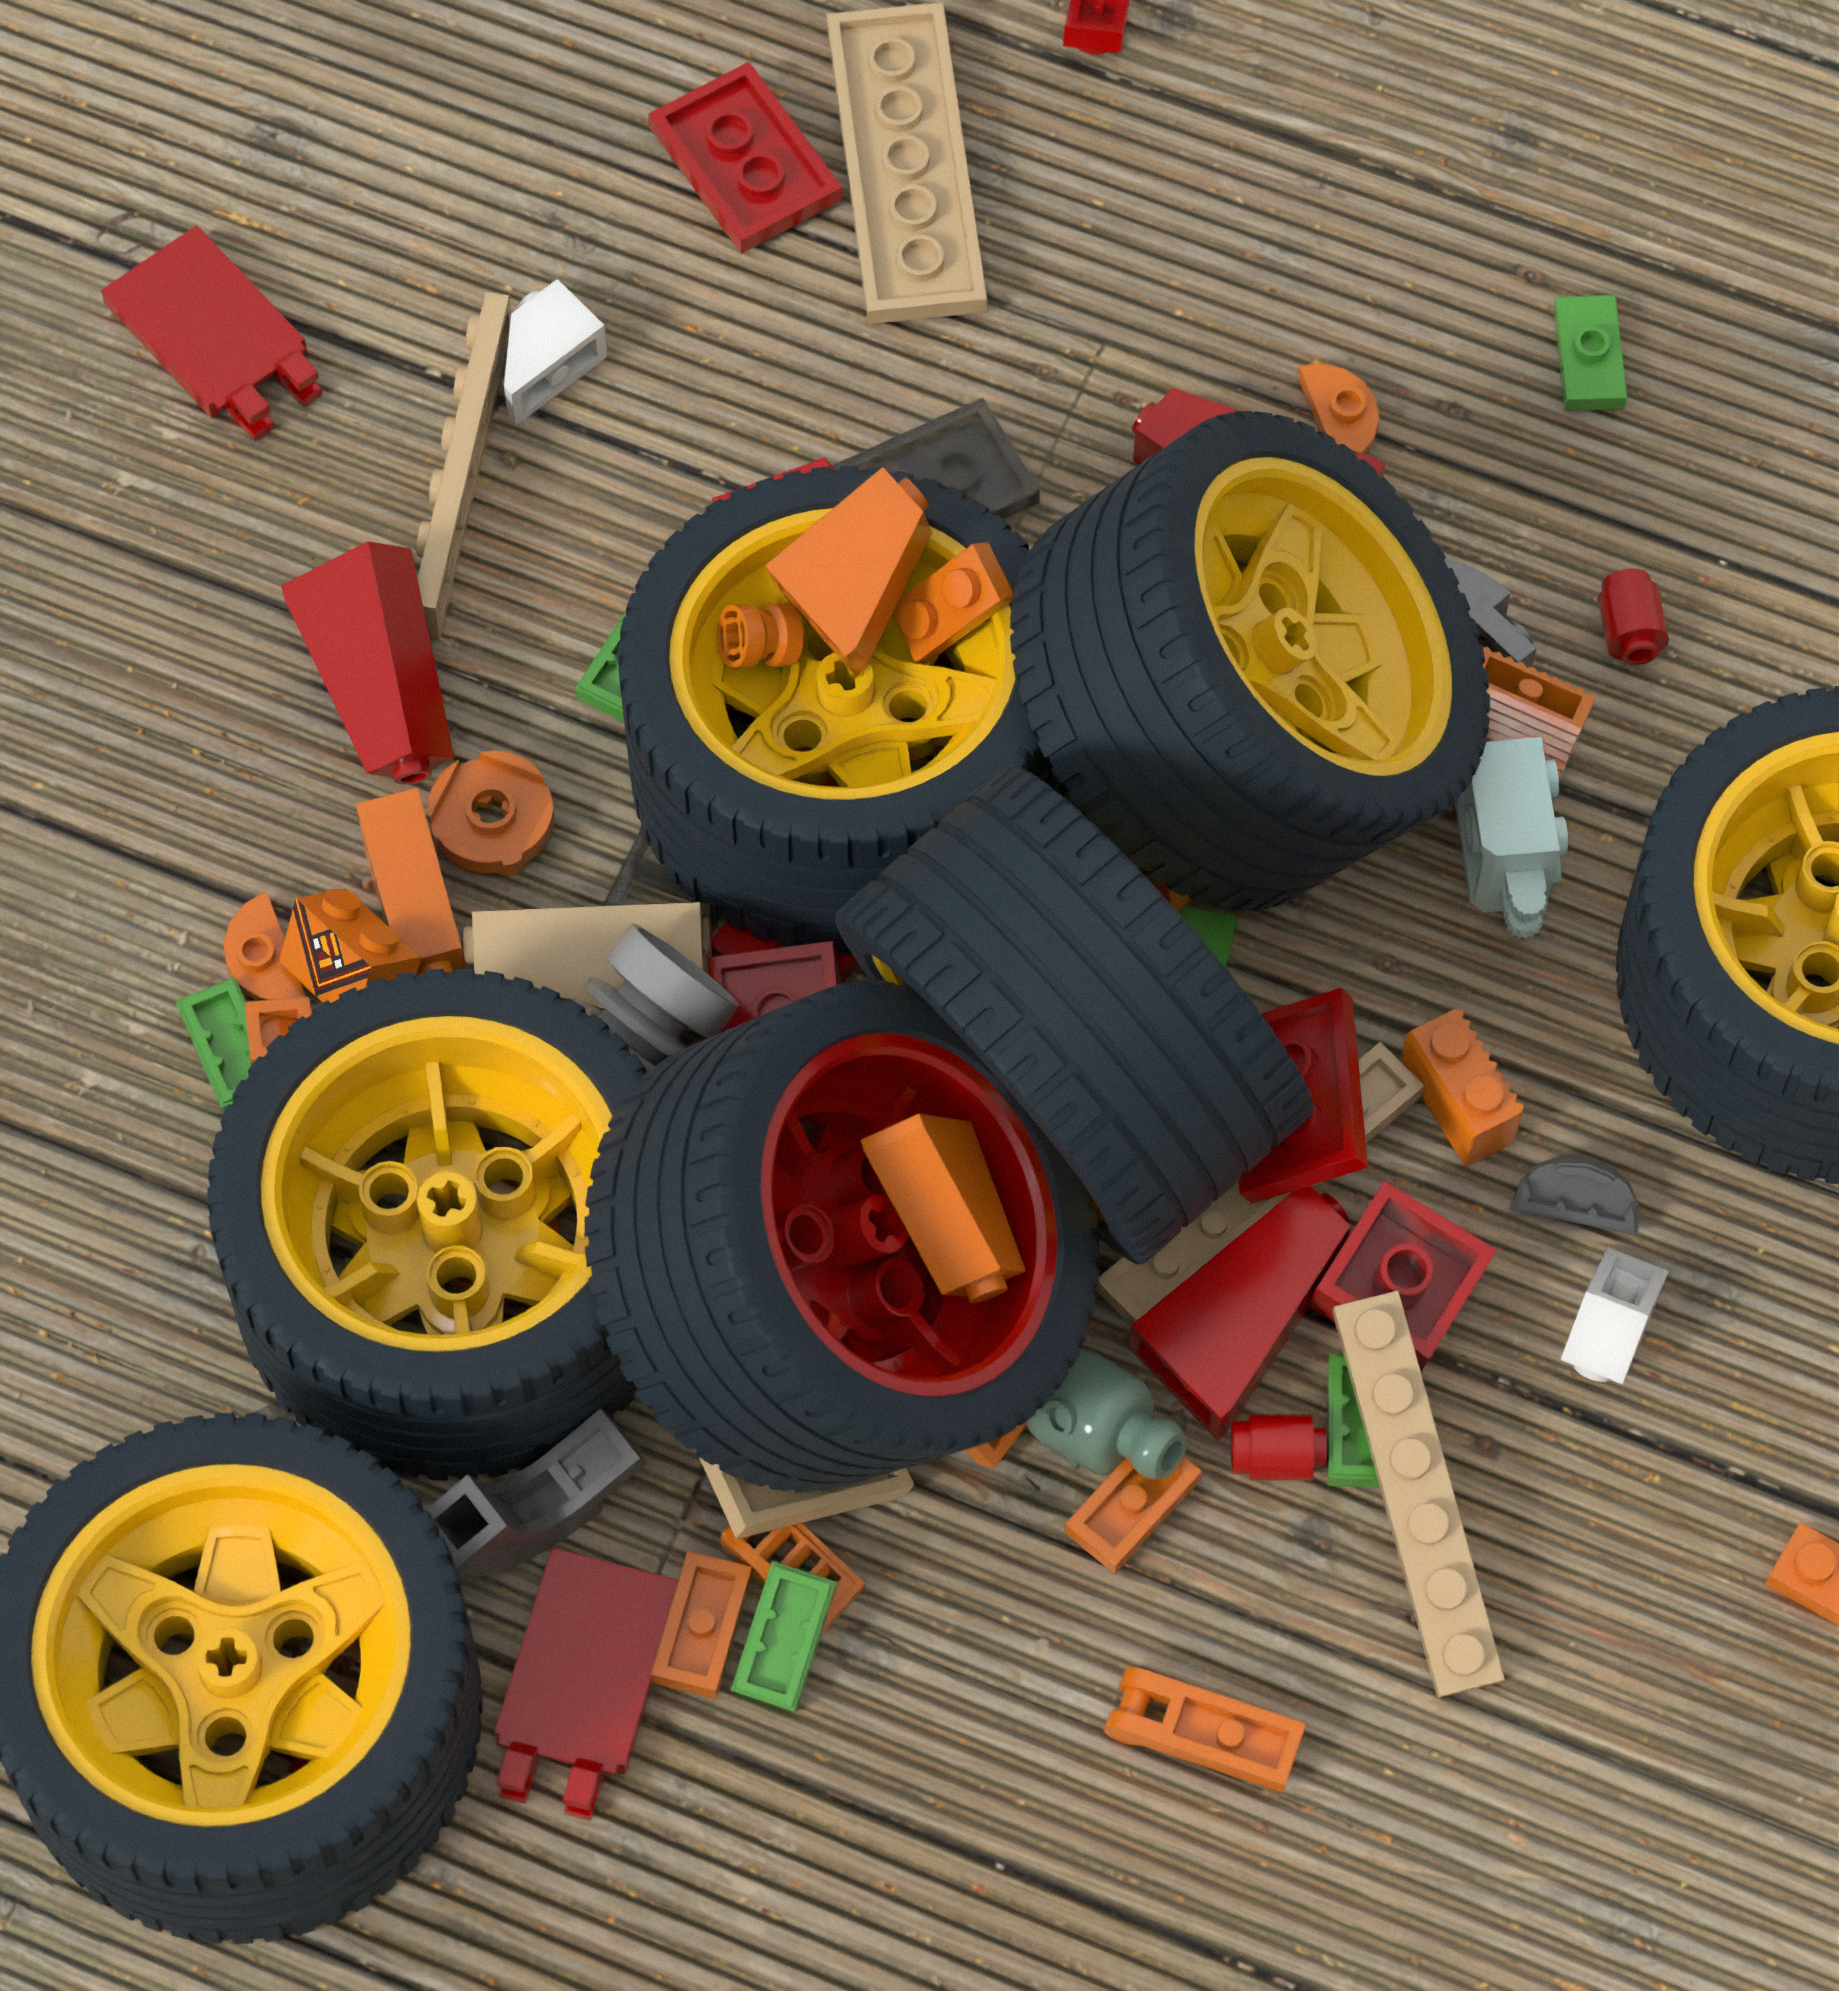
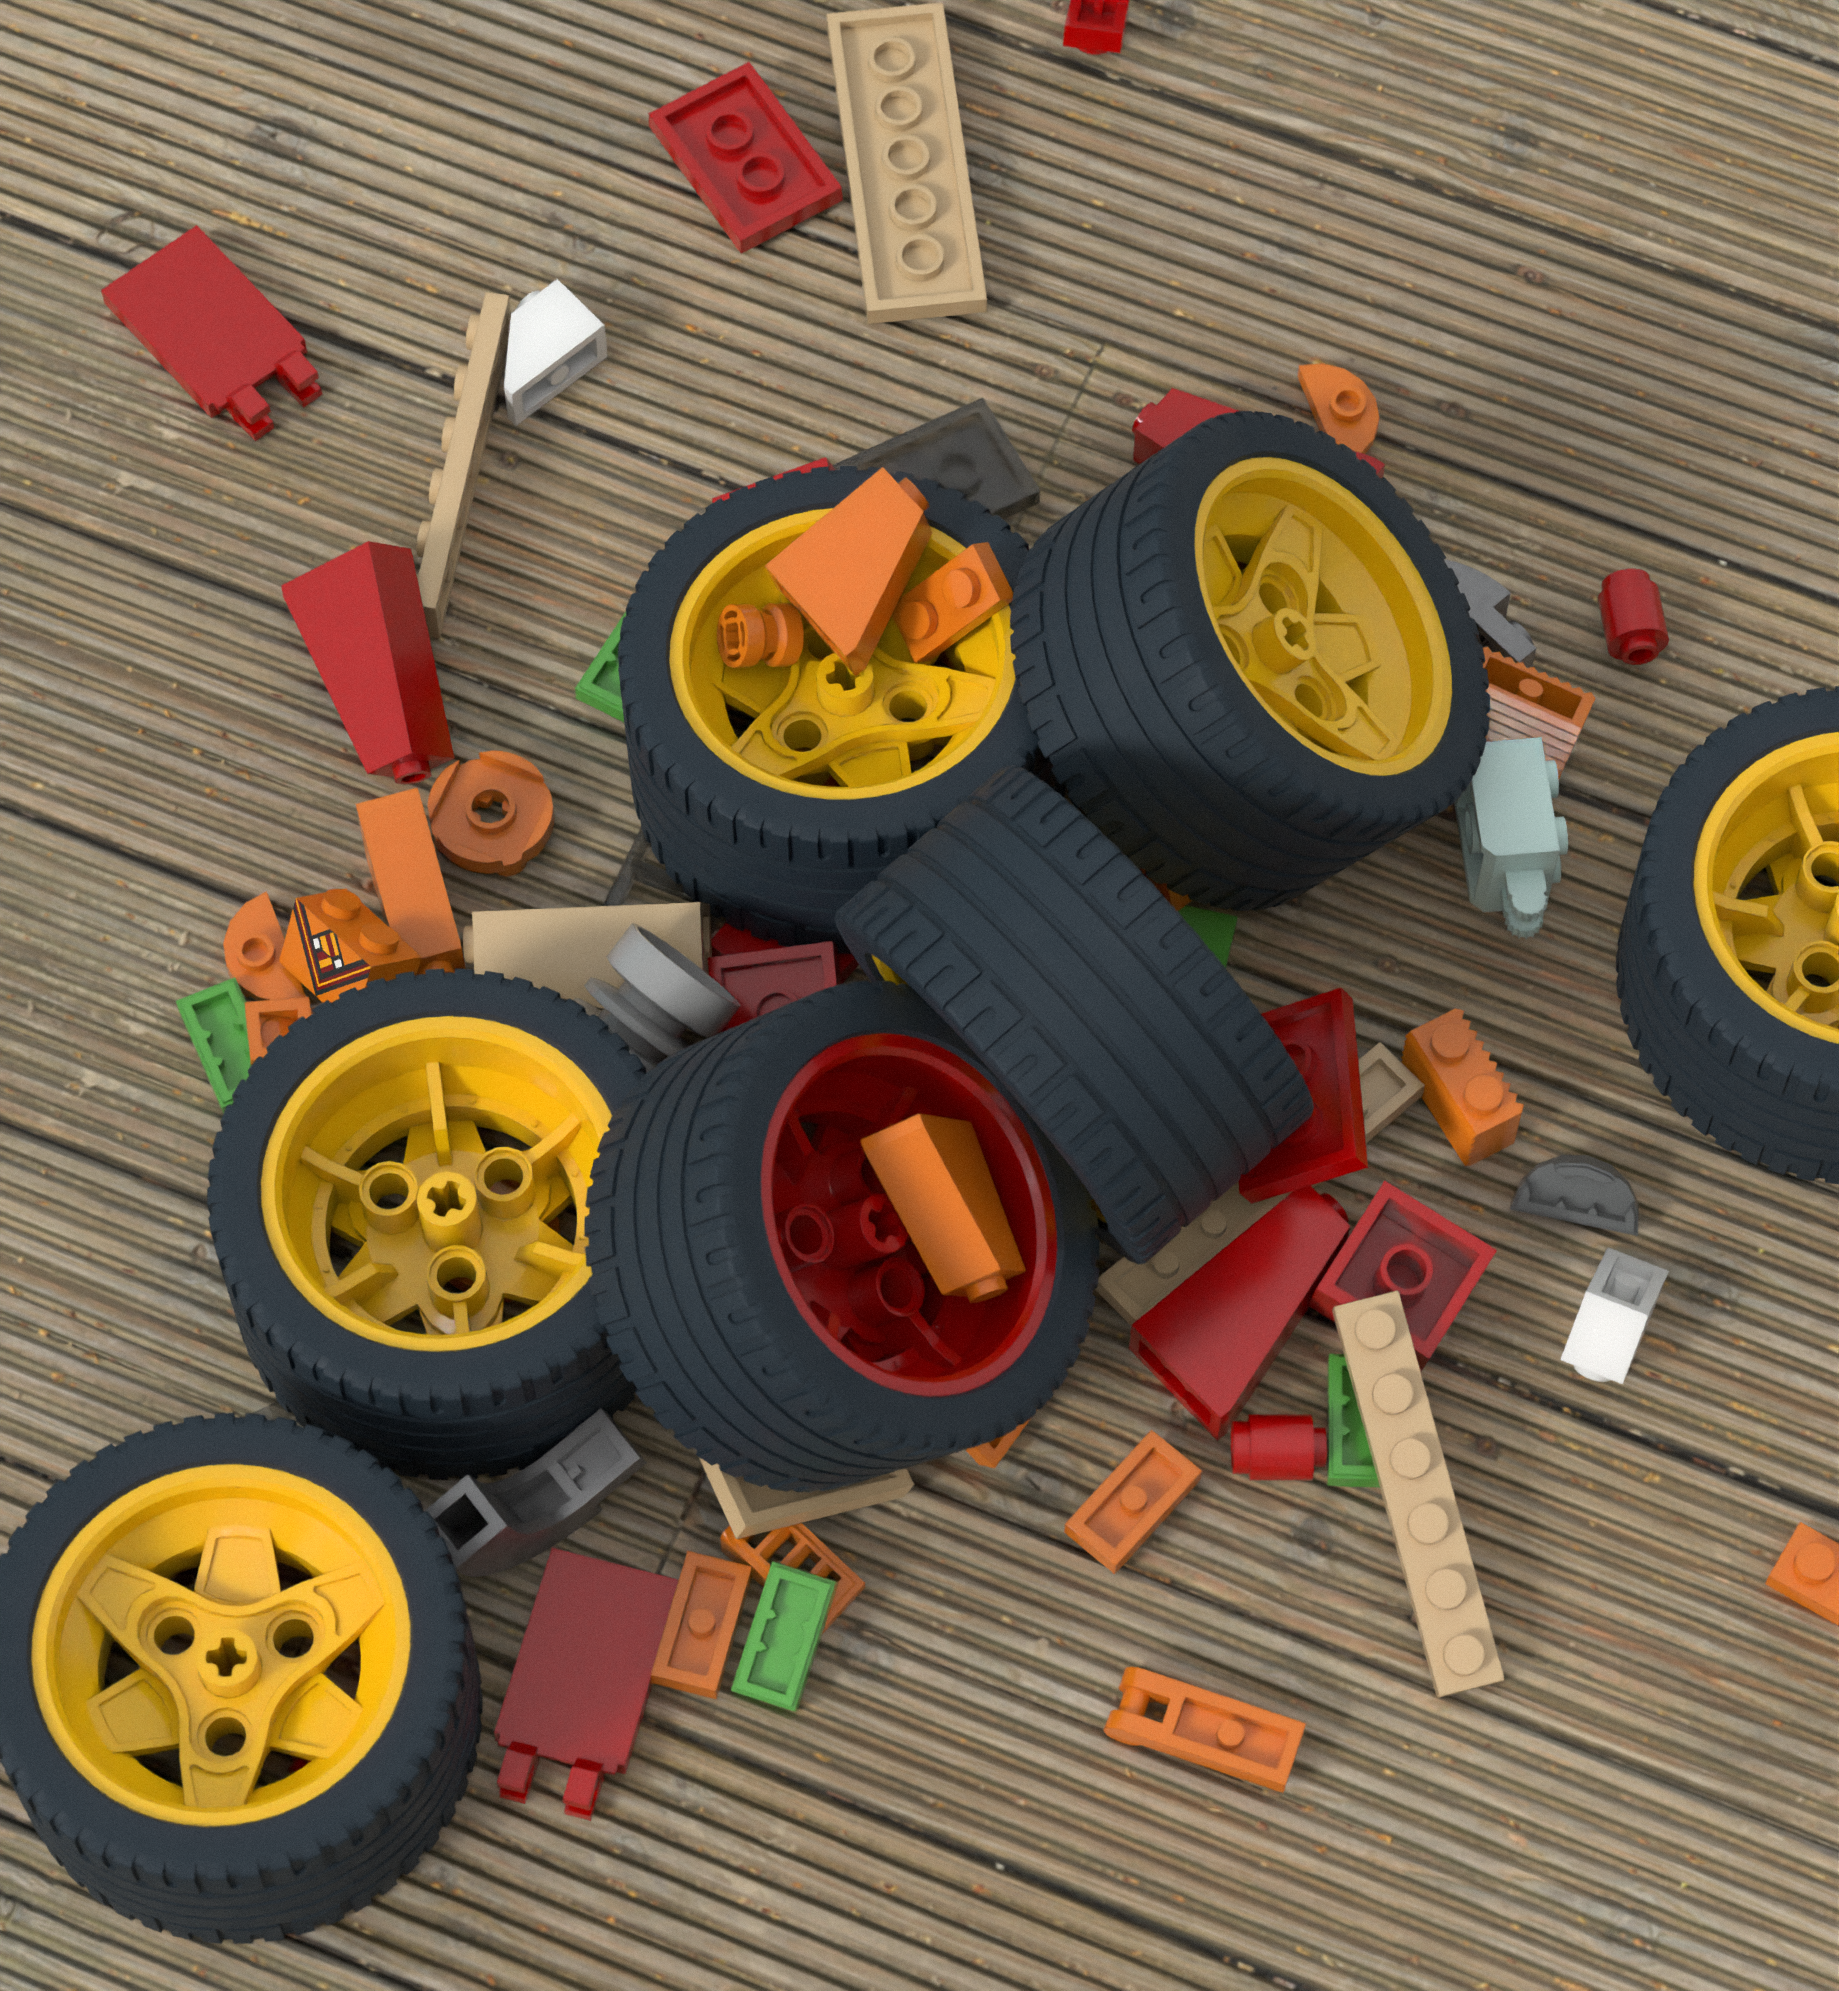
sand green piece [1026,1348,1187,1479] -> none
bright green plate [1553,295,1627,411] -> none

